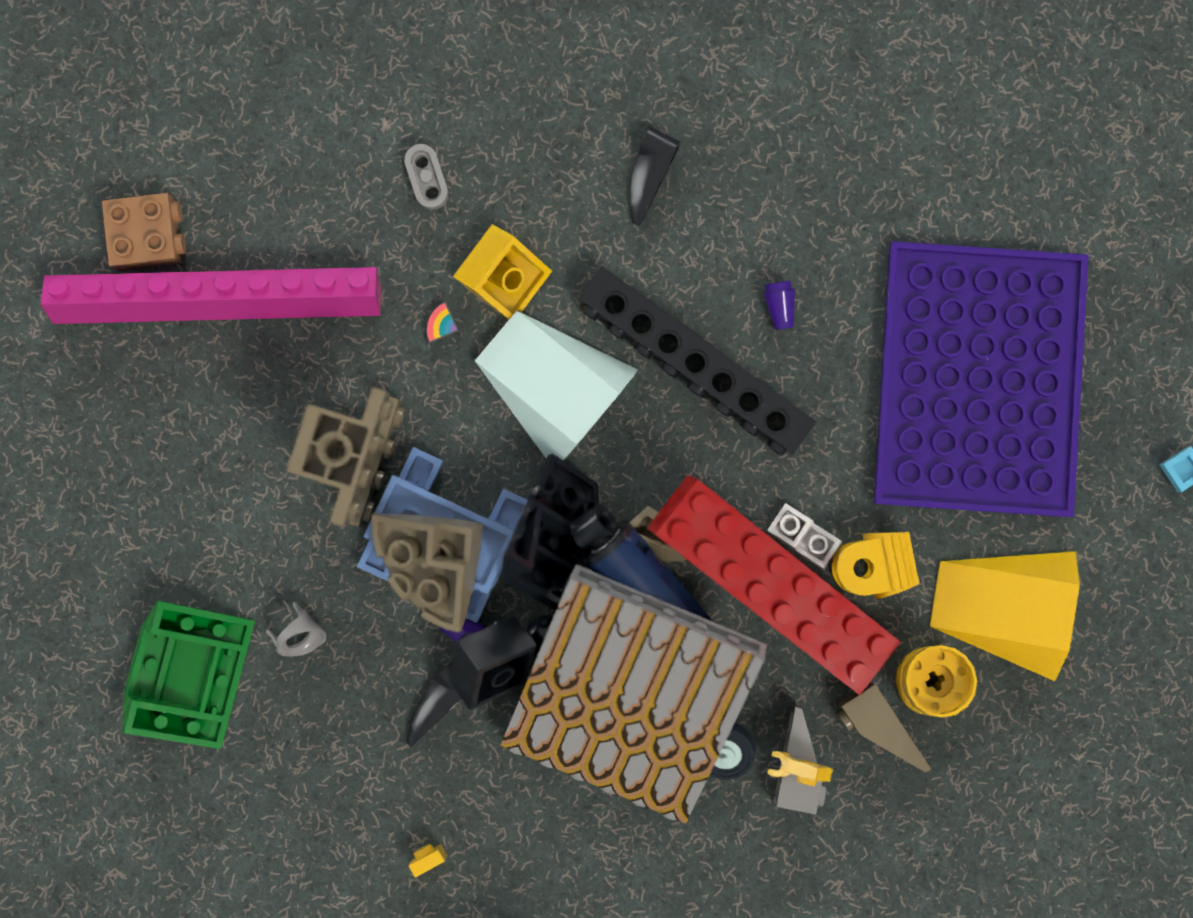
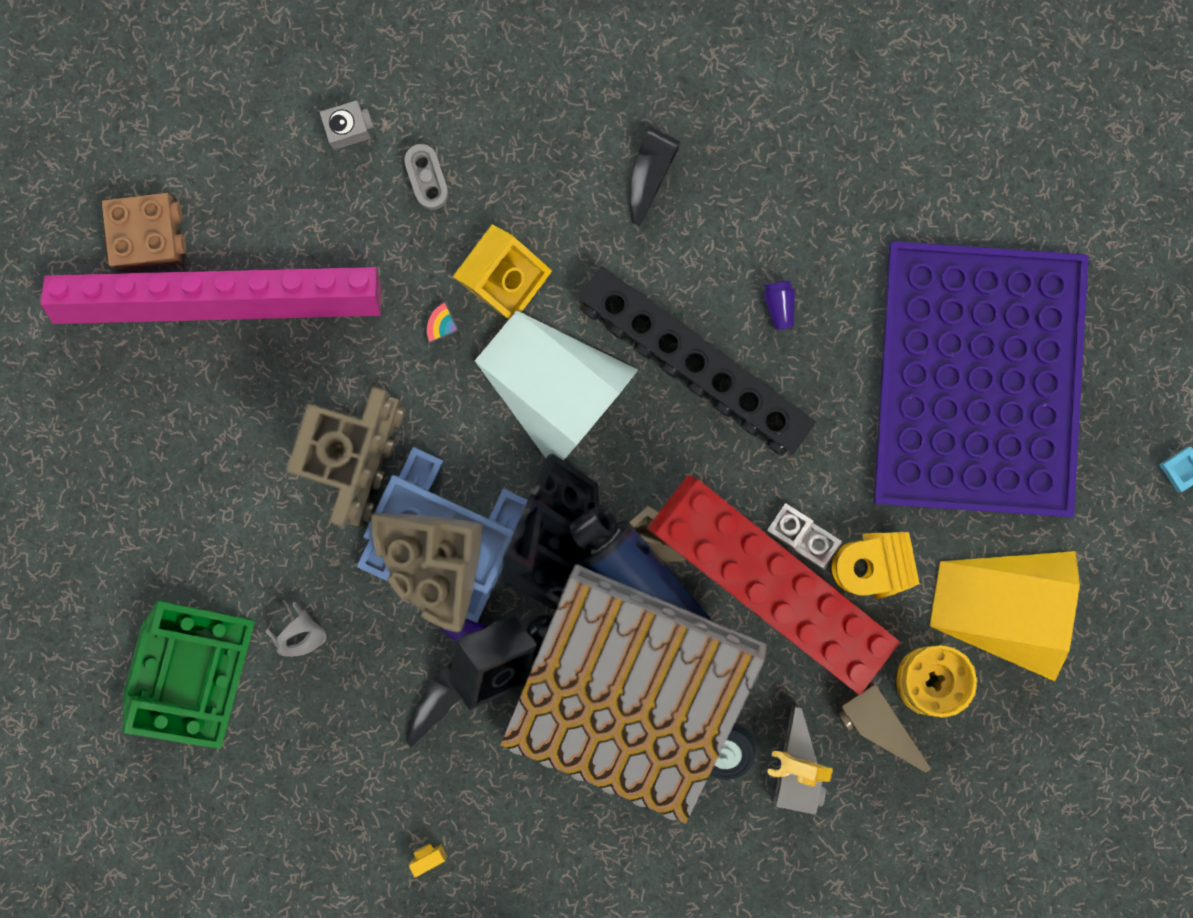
none -> light grey brick [320,100,374,150]

